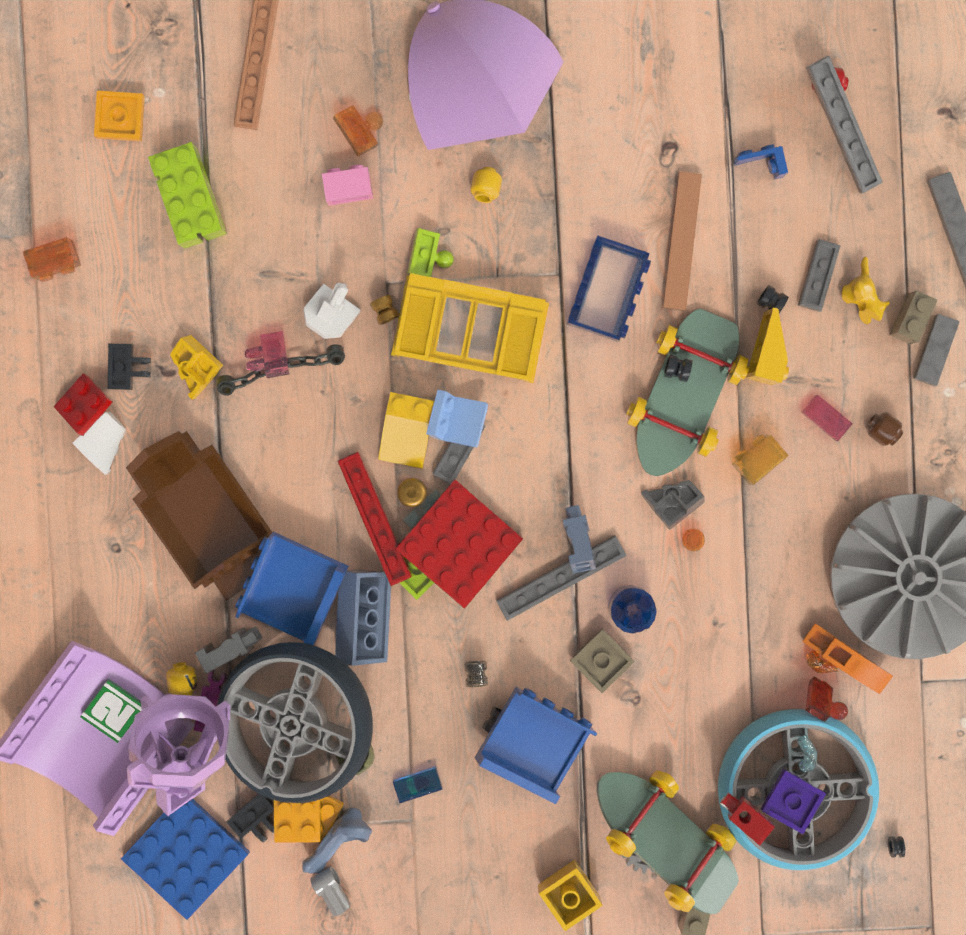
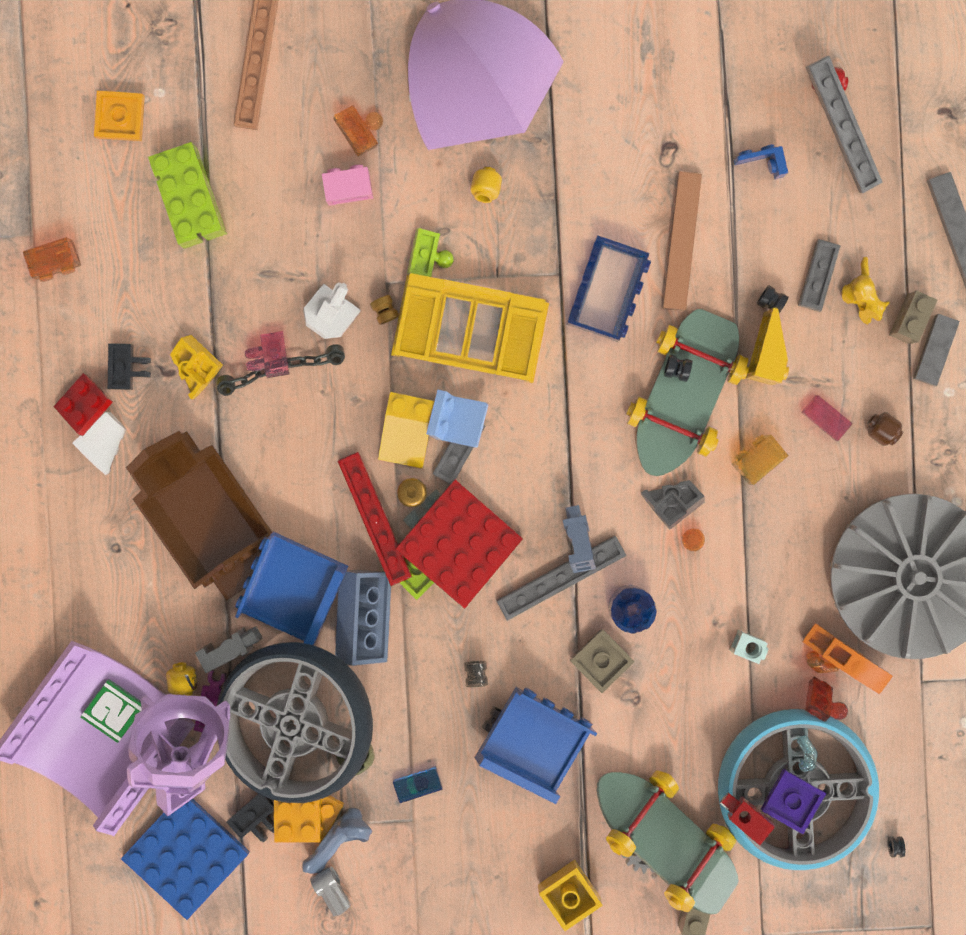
none -> light aqua brick [730,630,768,664]

